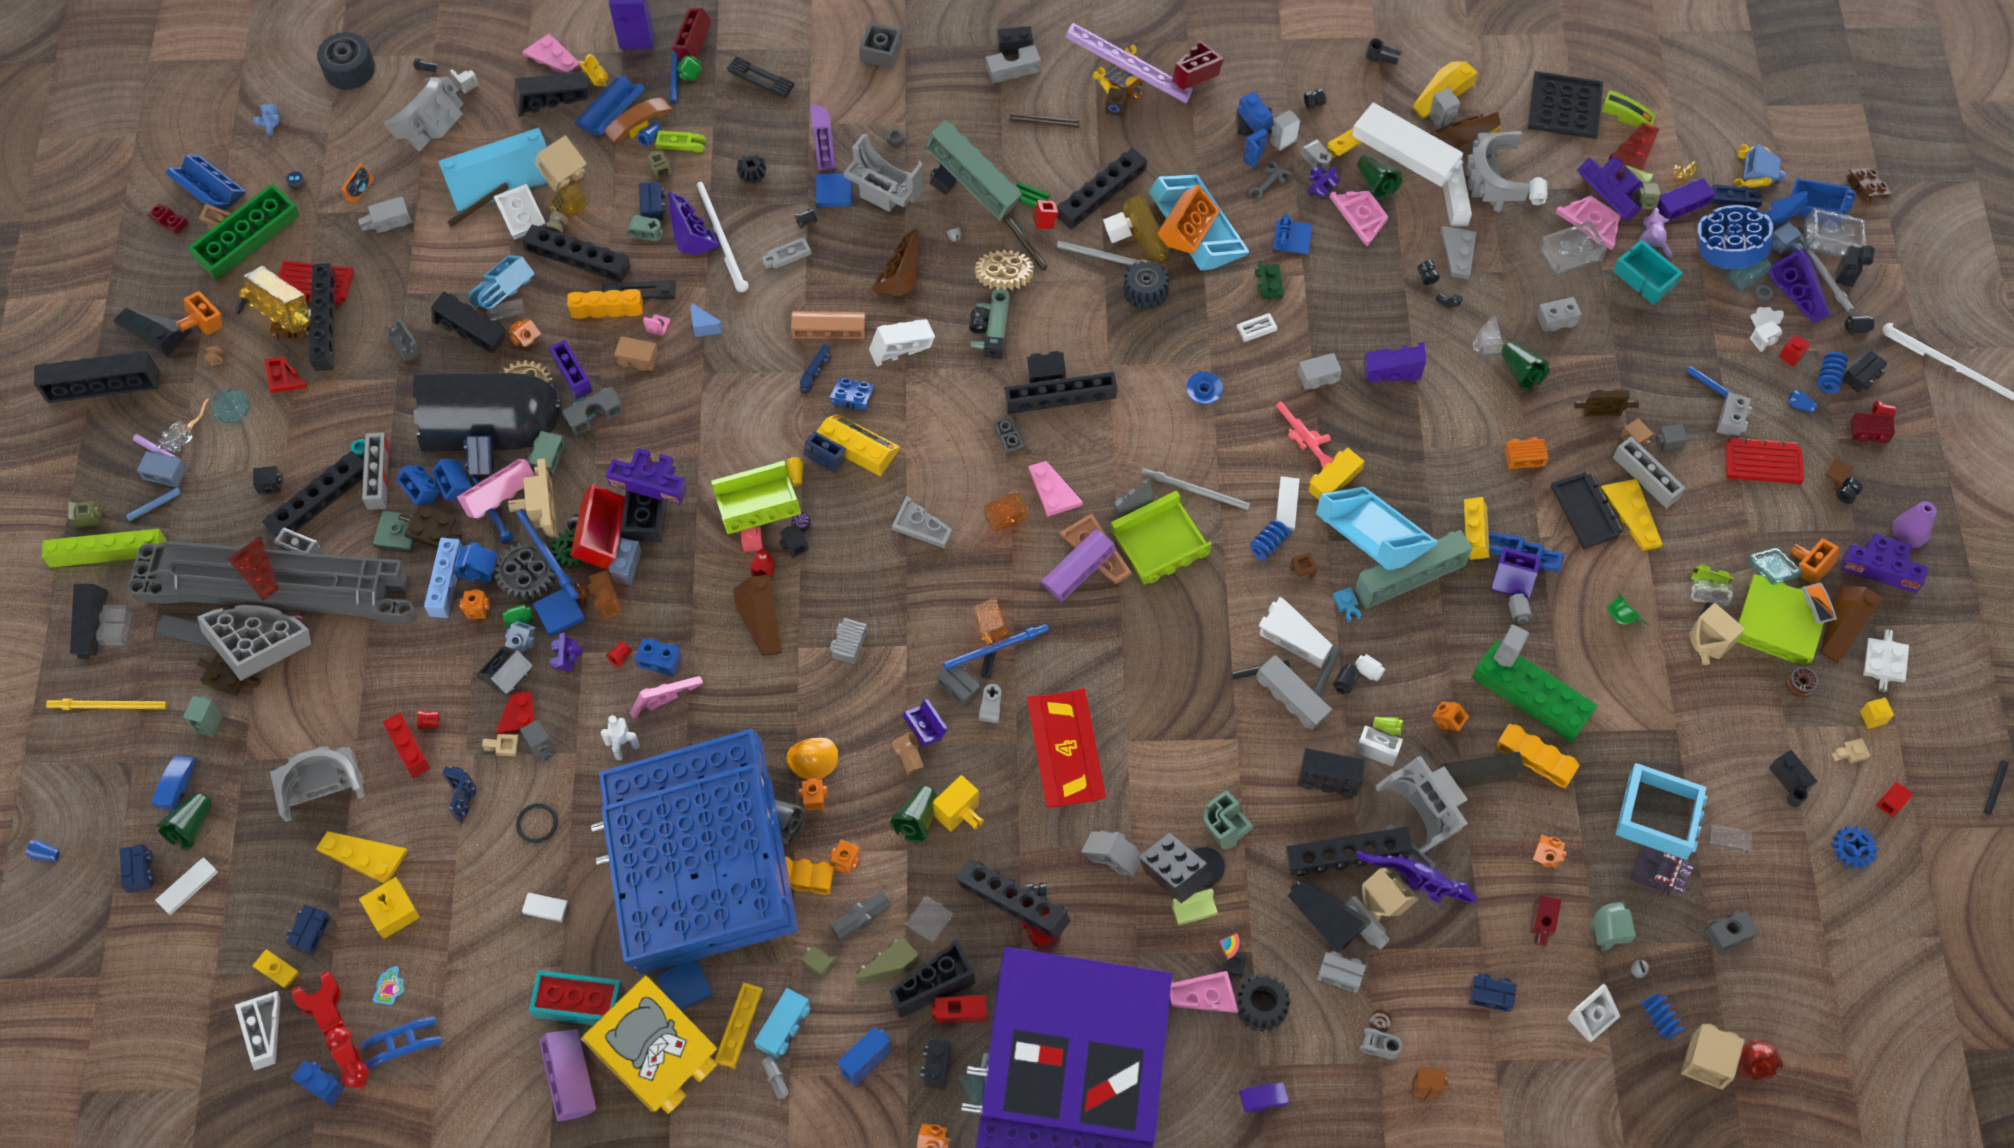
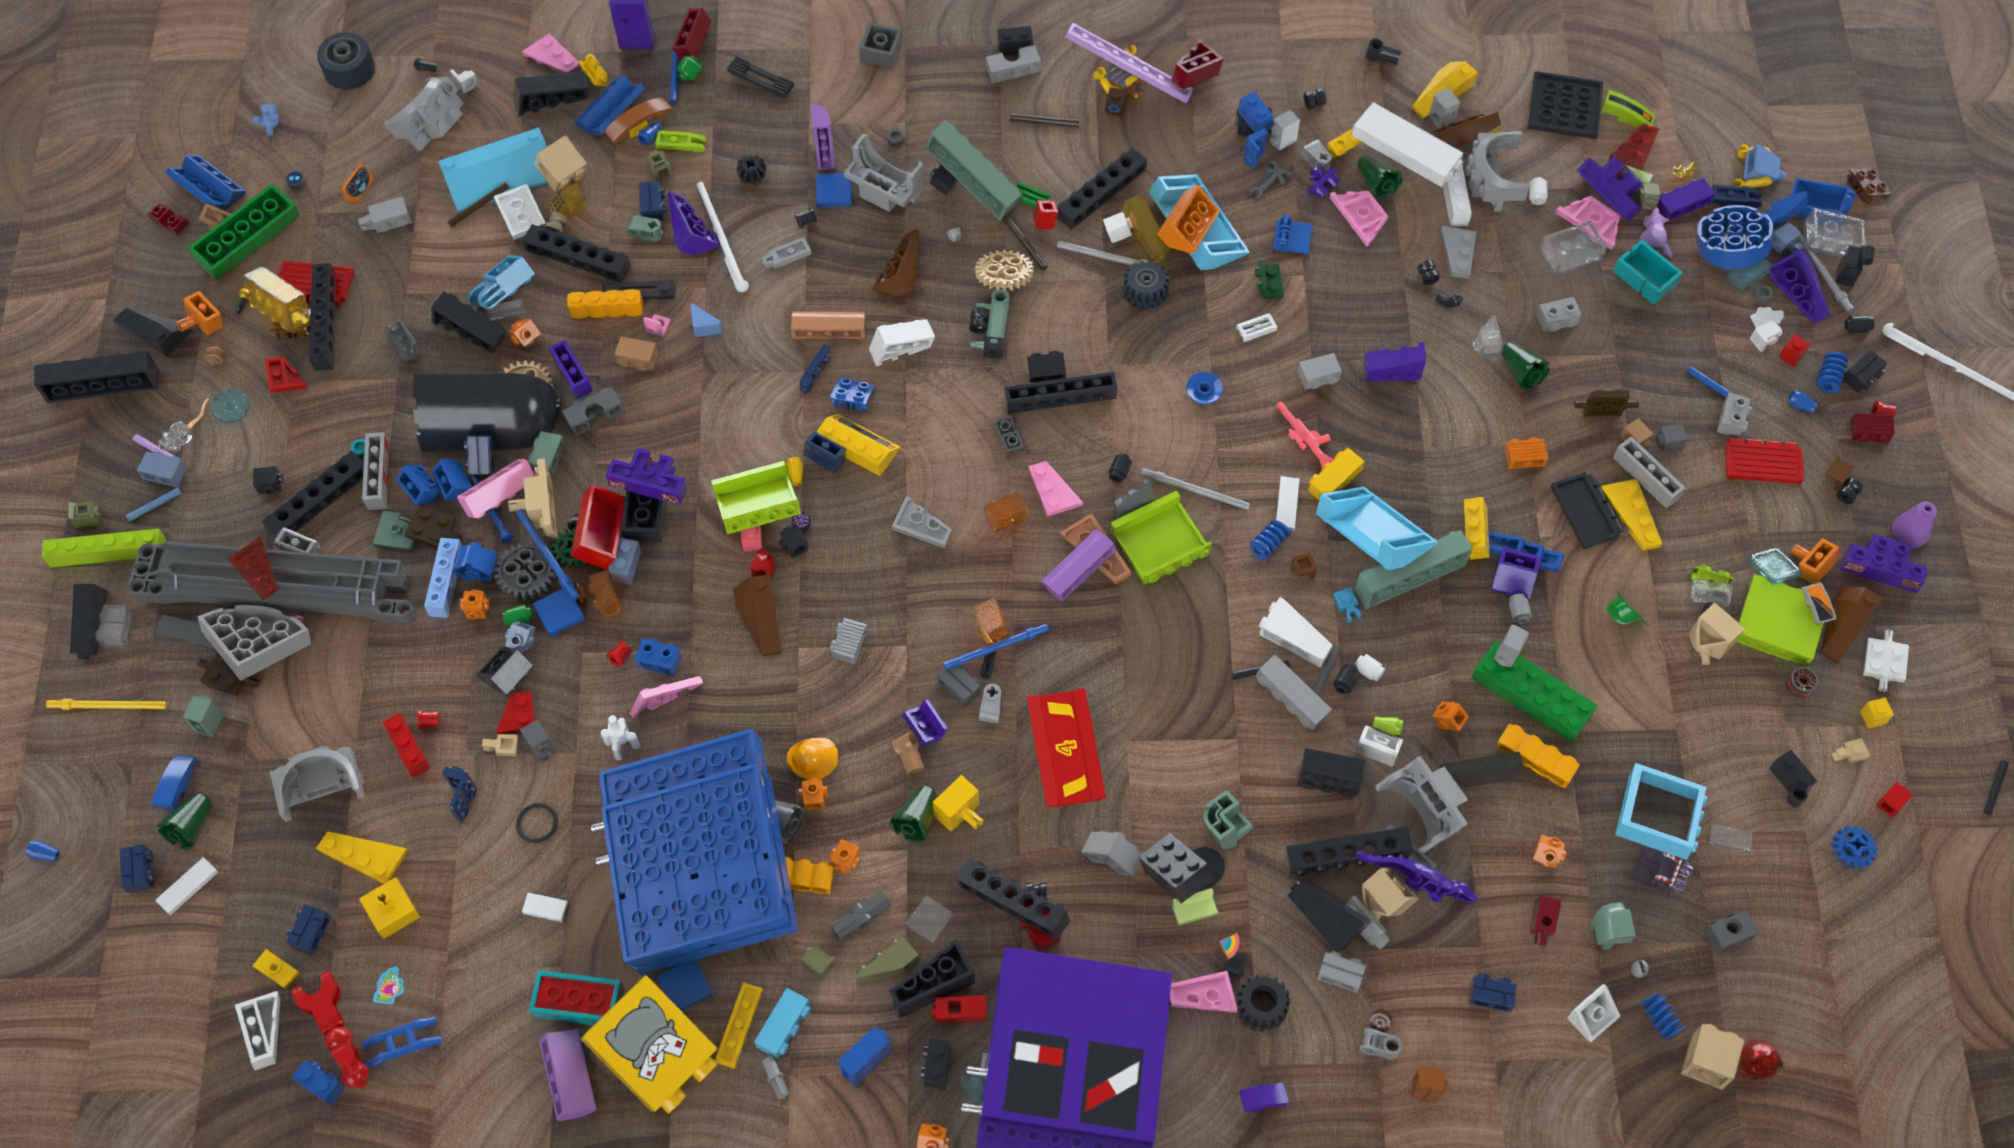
dark purple hips [551,632,583,673] -> none
none -> black brick [1108,454,1132,483]

